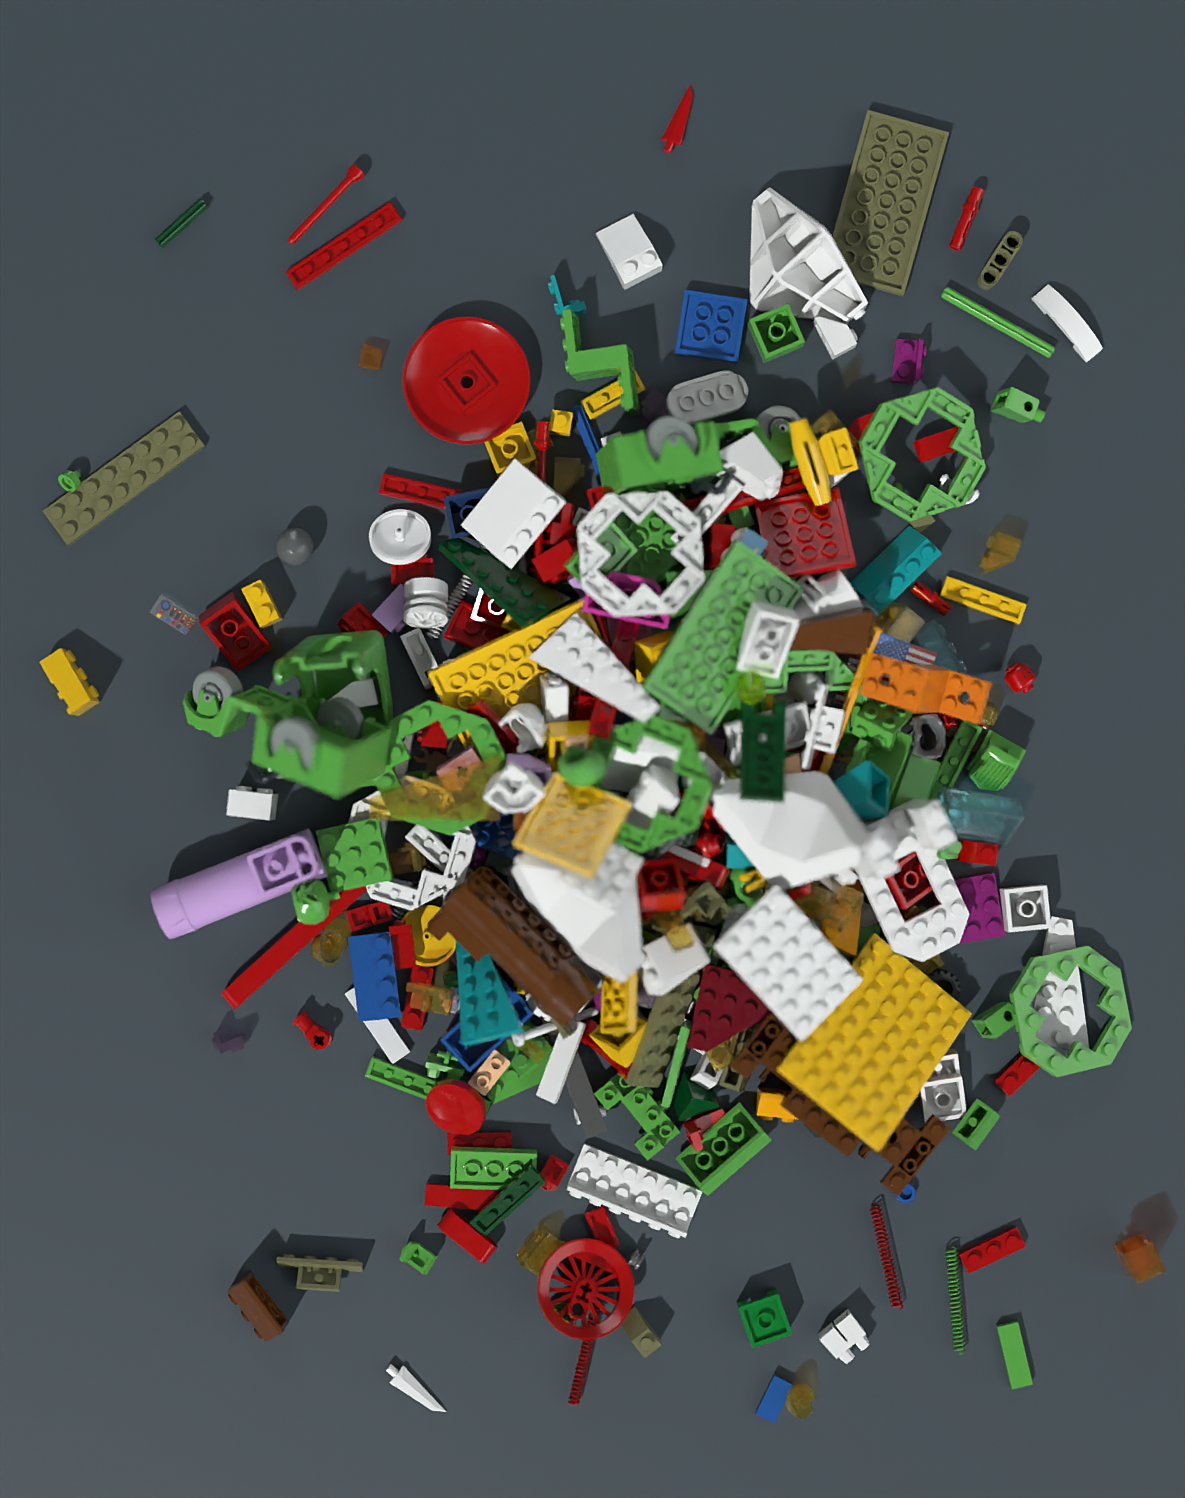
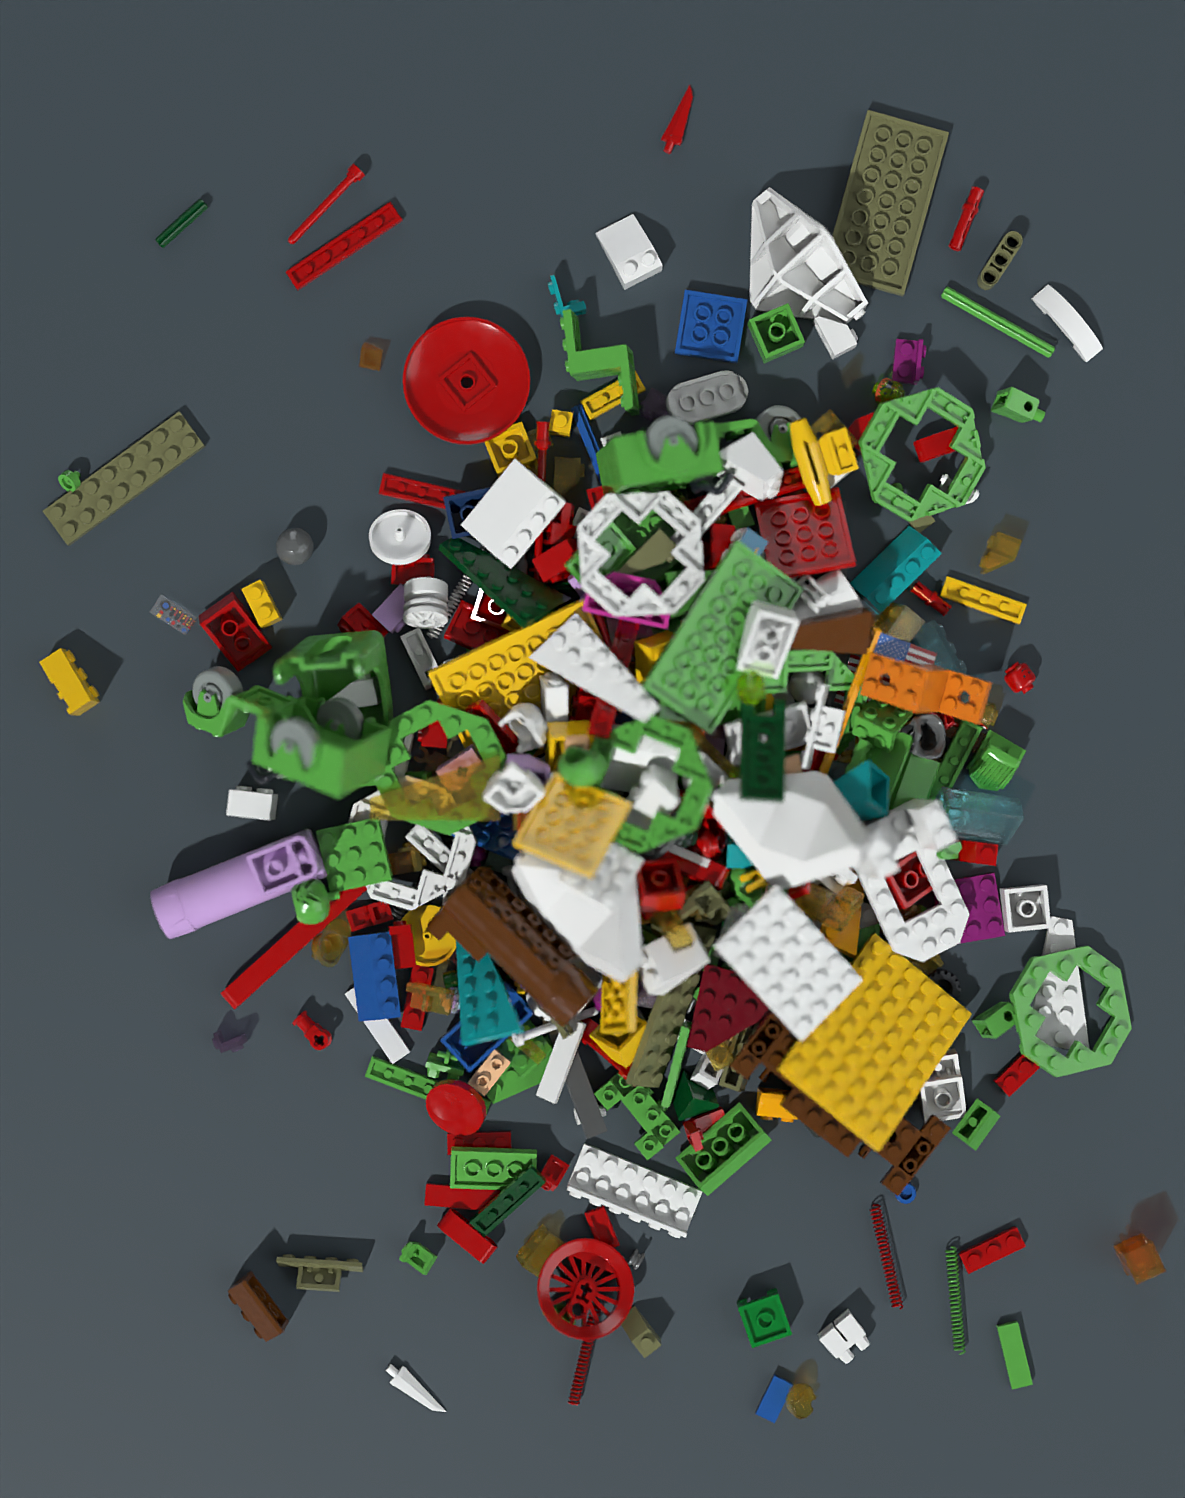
none -> olive slope [617,529,677,575]
none -> clear neon green head [872,378,905,404]

